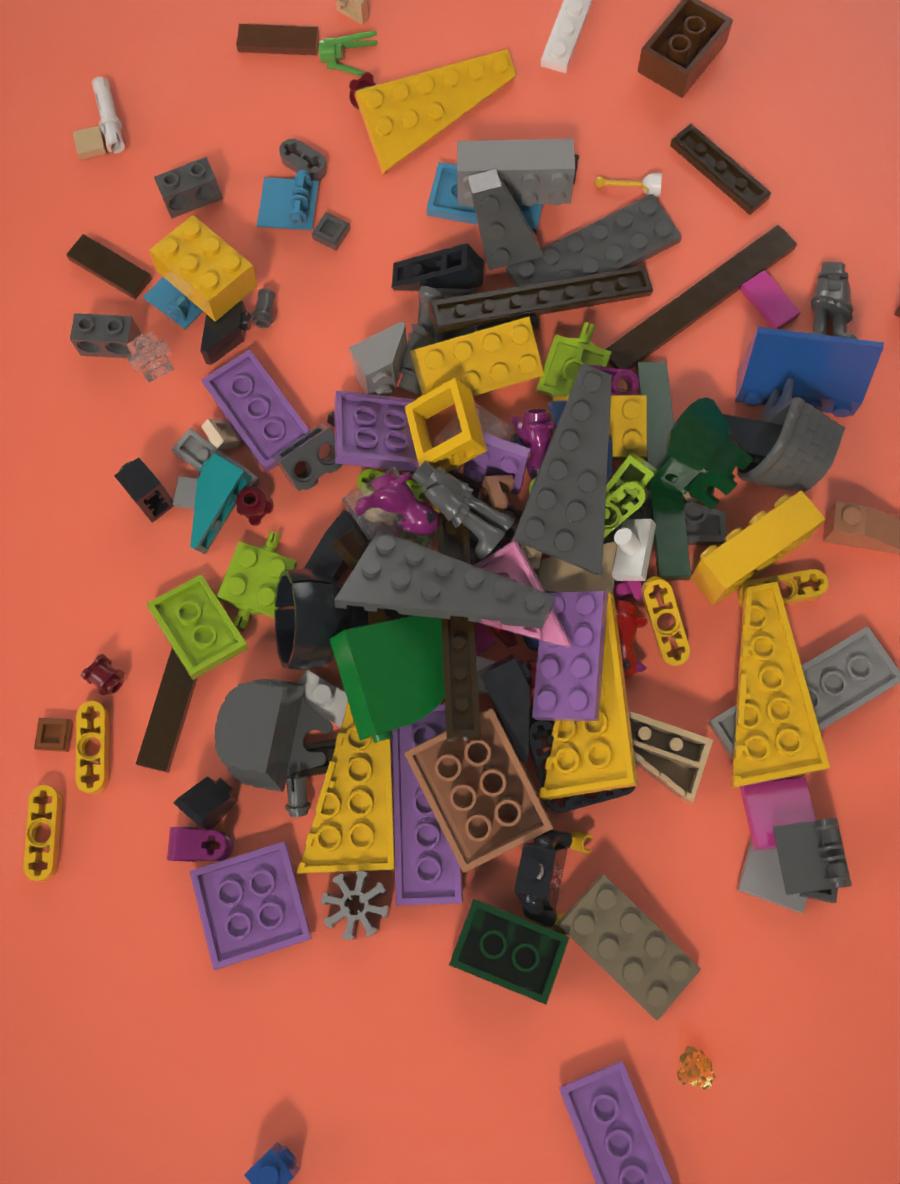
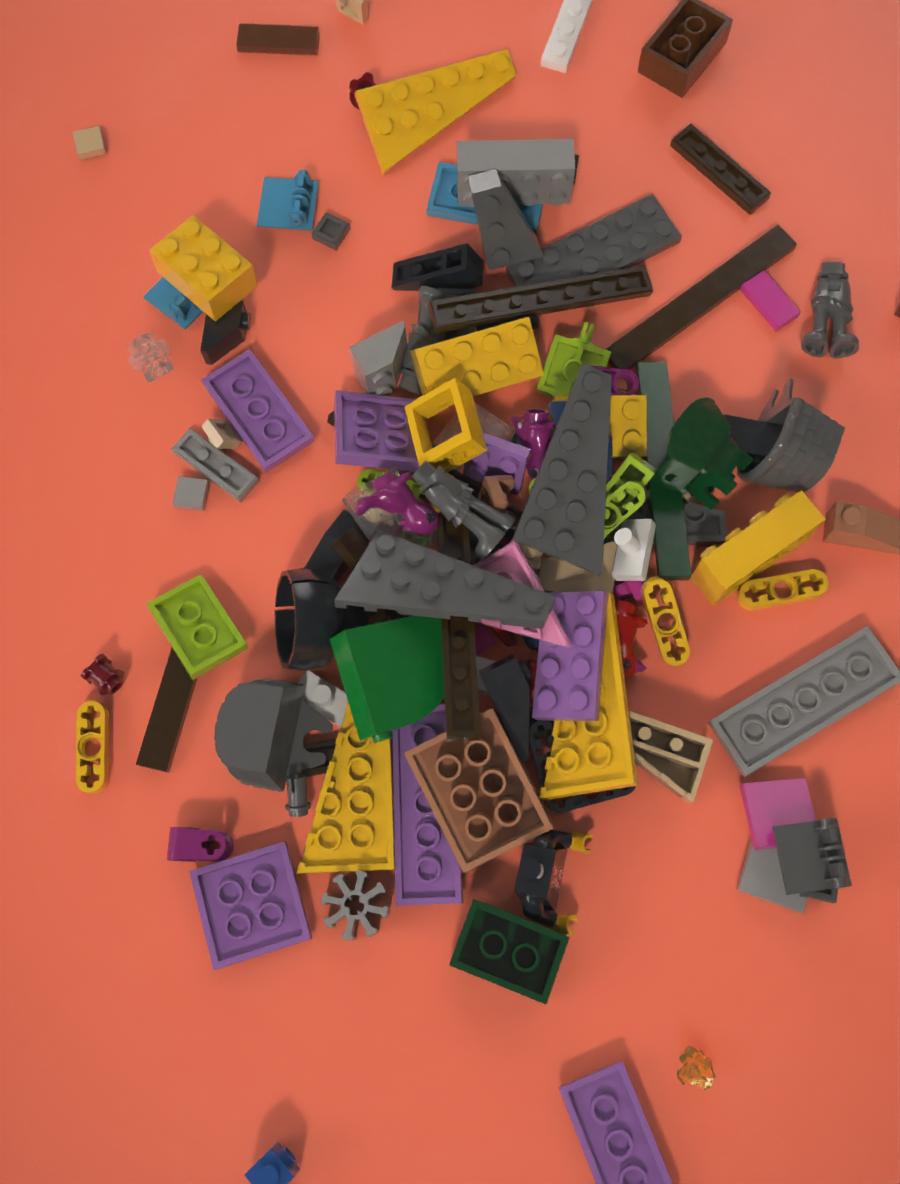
yellow beam [23,785,63,882] -> none
dark orange tile [34,717,73,752] -> none
dark brown tile [66,234,152,300] -> none
dark grey brick [70,313,141,359] -> none
white pin [92,77,125,154] -> none
black brick [114,457,174,523] -> none
dark grey brick [154,157,223,219] -> none
black slope [173,776,238,830] -> none
teal slope [190,453,252,554] -> none
lime plate [217,531,297,631] -> none
dark red brick [236,487,273,526] -> none
dark grey pin [251,289,276,328] -> none
dark grey brick [273,423,343,491] -> none
dark grey beam [279,139,327,181] -> none
bright green plant [319,31,378,76] -> none
dark tan plate [556,874,701,1021] -> none
hinge [594,173,662,197] -> none
yellow wing [731,581,830,789] -> none
blue slope [735,327,884,417] -> none

